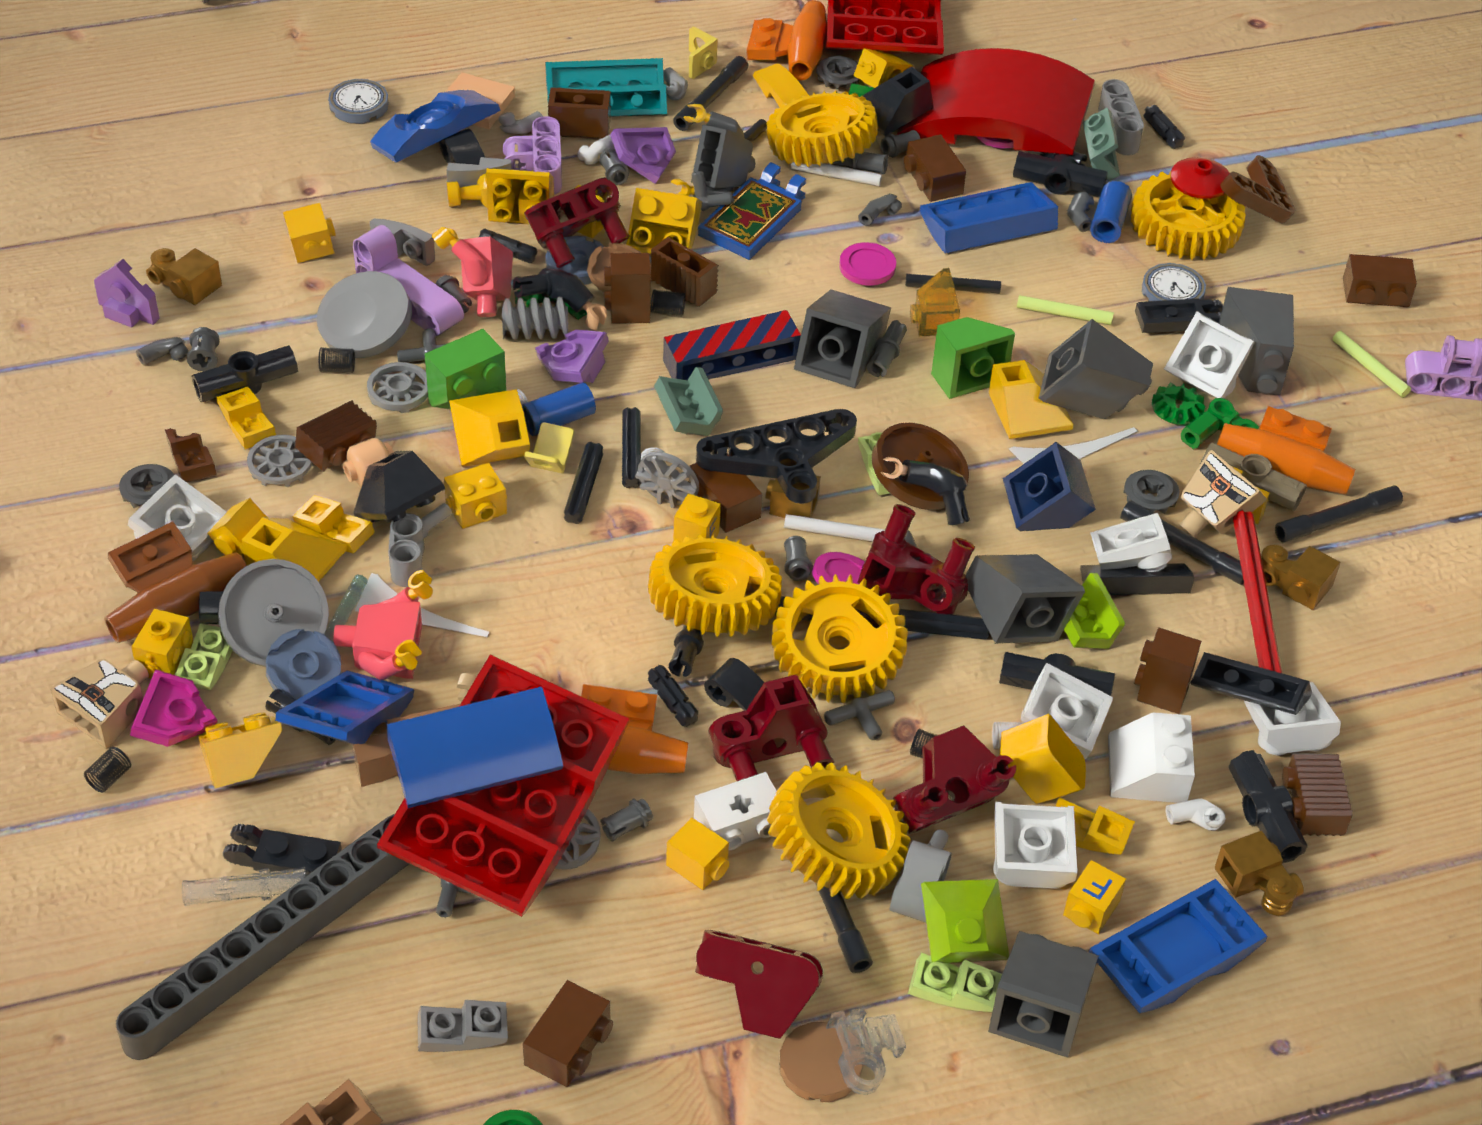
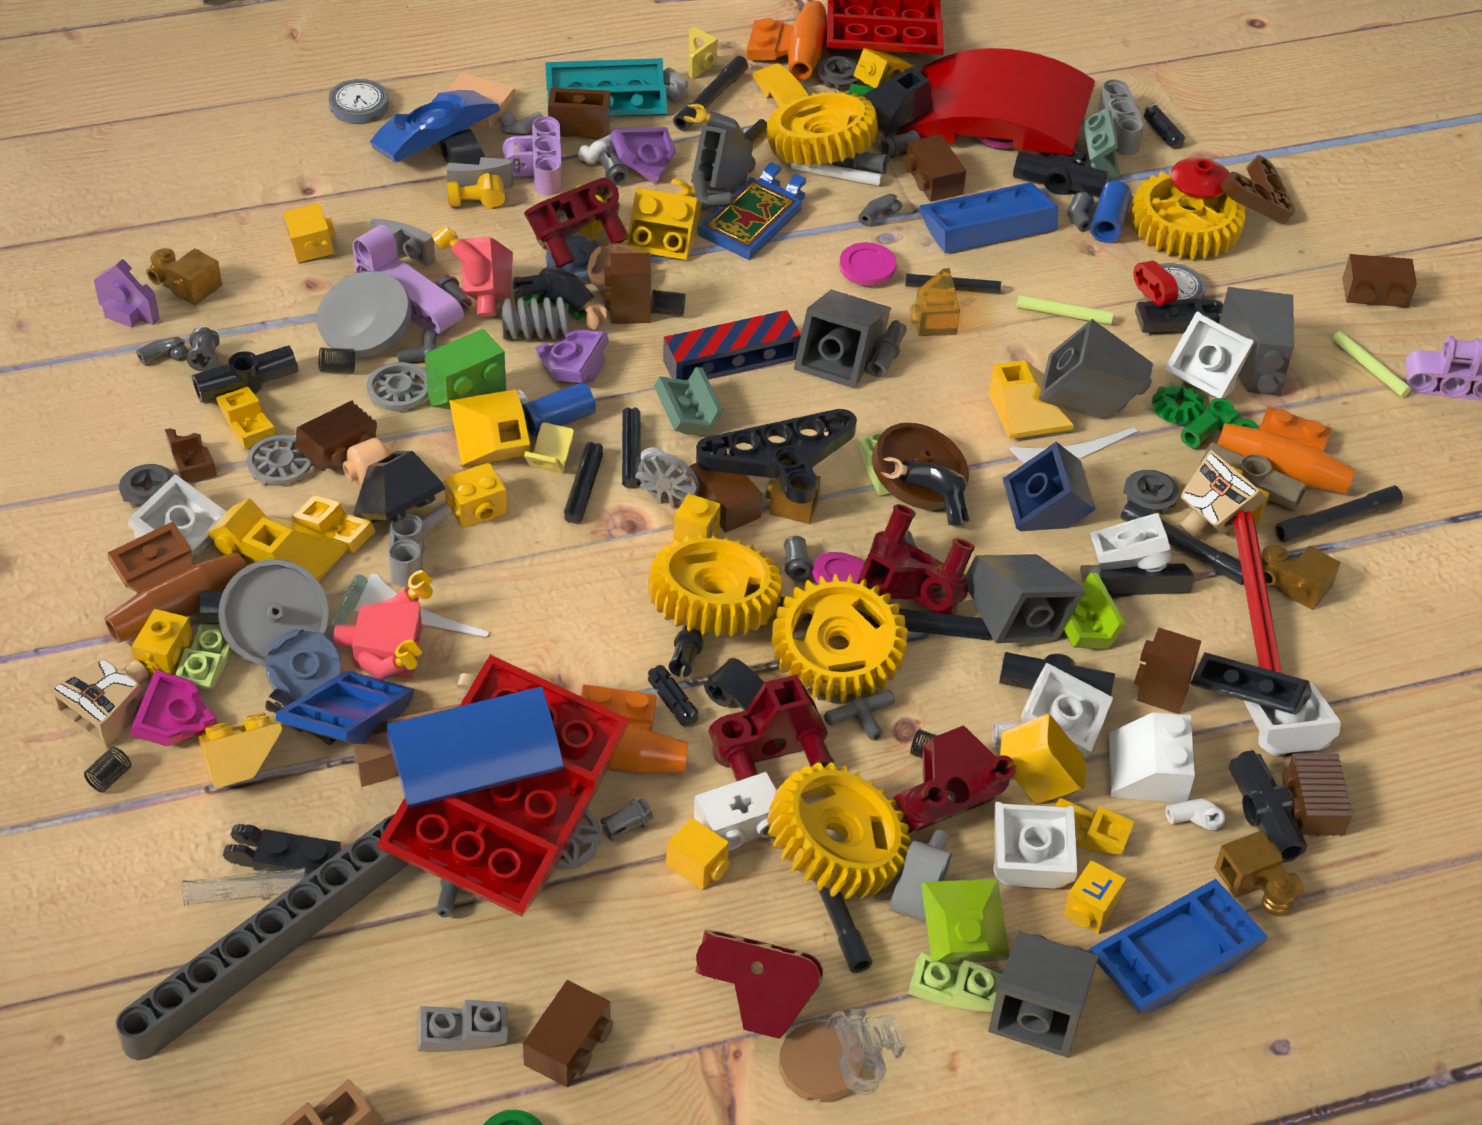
black axle [478,229,537,263] -> none
yellow slope [486,168,554,224] -> none
reddish brown brick [651,237,719,307] -> none
white bar [784,514,885,542] -> none
bright green slope [931,317,1015,399] -> none
none -> red beam [1133,260,1178,306]

